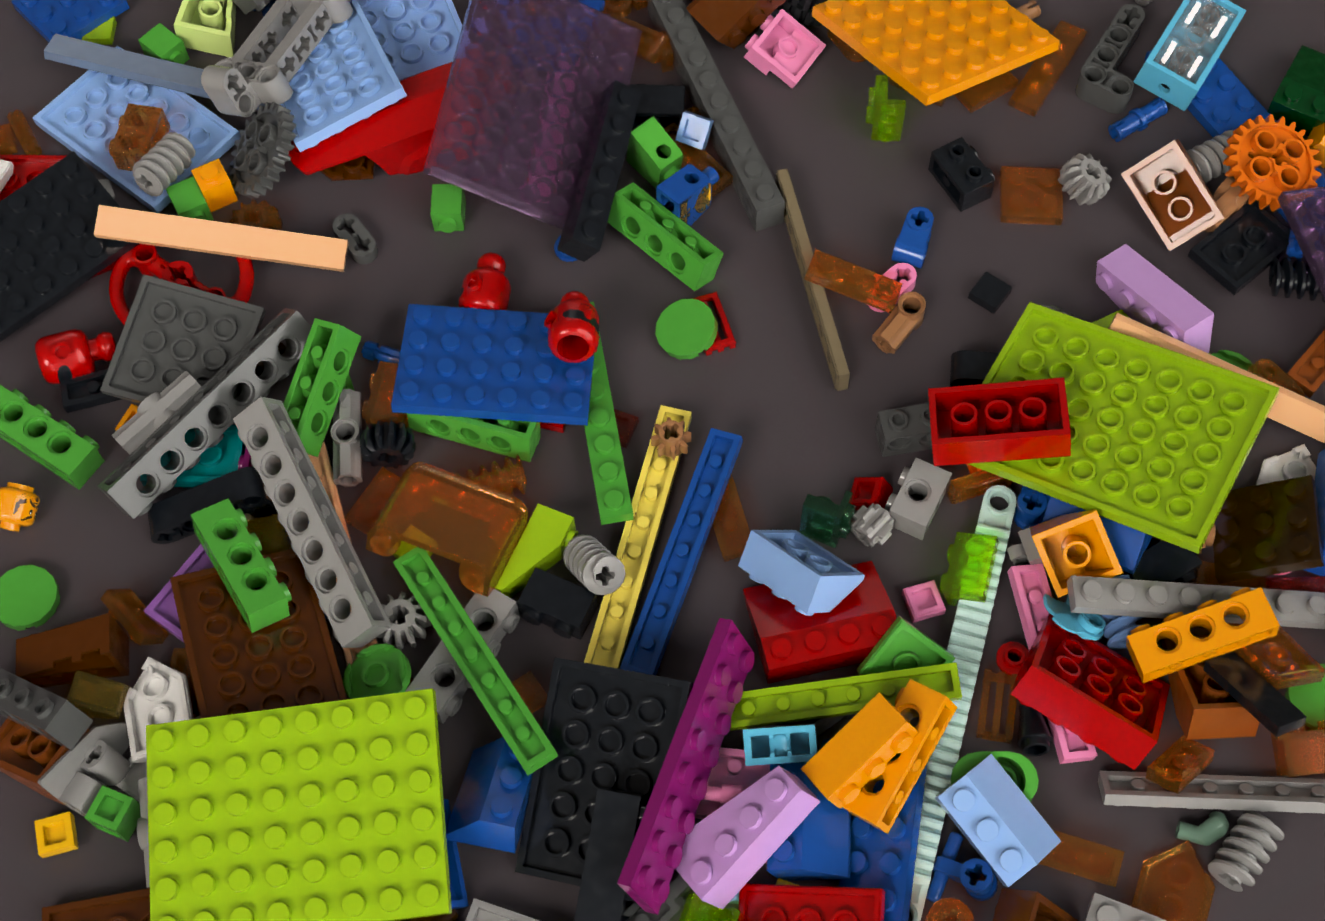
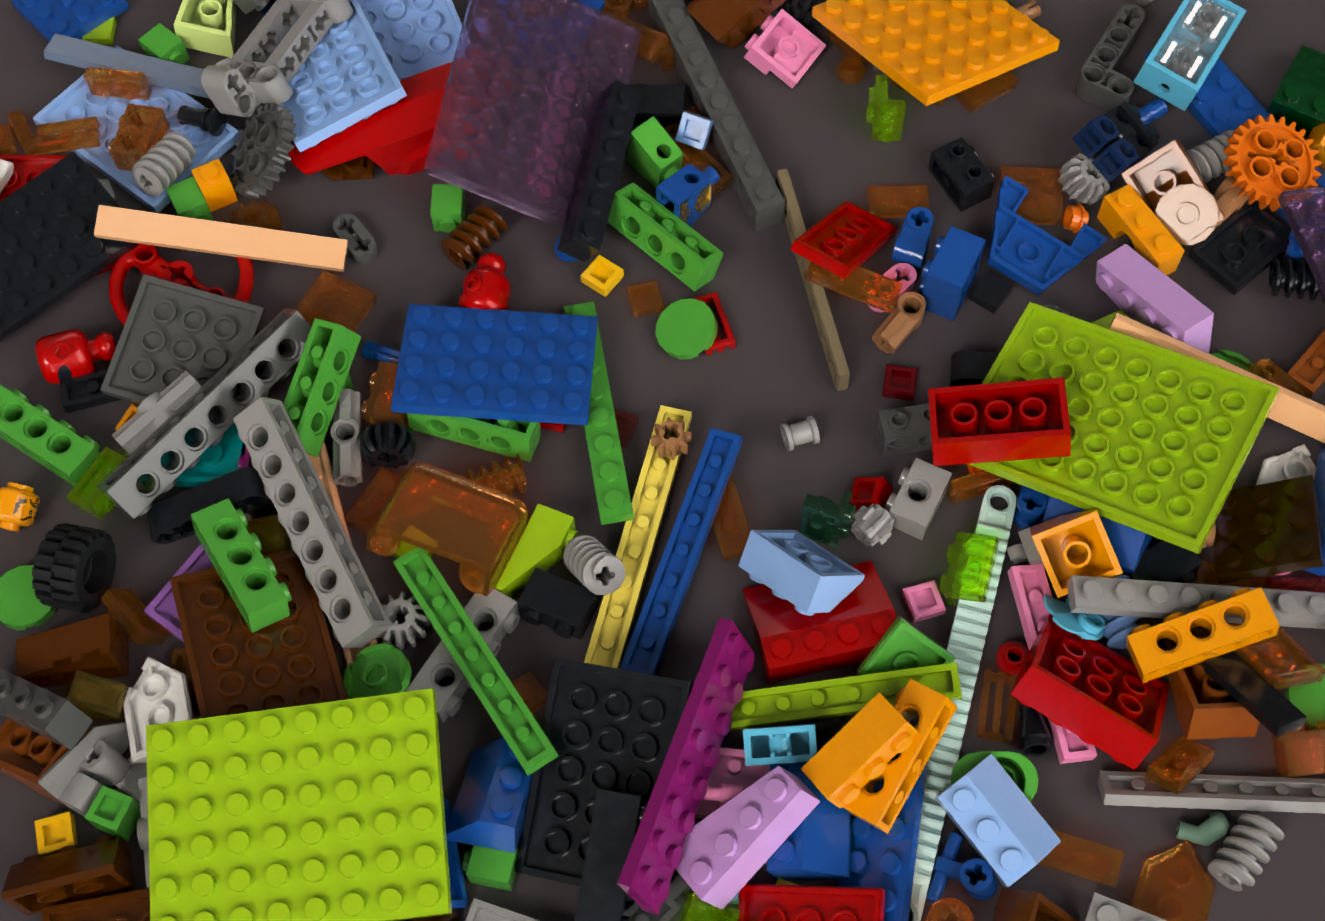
red piece [544,291,600,363] -> none
clear orange tile [1008,20,1087,117] -> none
none -> reddish brown slope [2,836,135,916]
none -> black tyre [32,523,117,613]
none -> clear orange tile [37,117,100,155]
none -> clear neon green bracket [66,447,129,520]
none -> clear orange plate [84,67,152,100]
none -> black pin [177,105,227,137]
none -> clear orange plate [294,270,377,332]
none -> reddish brown piece [441,205,508,270]
none -> bright green brick [463,845,519,892]
none -> yellow plate [580,255,624,297]
none -> clear orange tile [626,280,664,318]
none -> light grey bush [780,415,820,452]
none -> red tile [790,201,898,279]
none -> clear orange plate [836,56,865,84]
none -> clear orange plate [866,185,930,218]
none -> dark red tile [882,364,918,401]
none -> blue brick [918,226,986,321]
none -> blue wing [986,175,1107,296]
none -> orange plate [1063,203,1089,233]
none -> dark blue hips [1072,101,1160,183]
none -> light orange arch [1097,184,1185,275]
none -> tile [1155,183,1219,245]

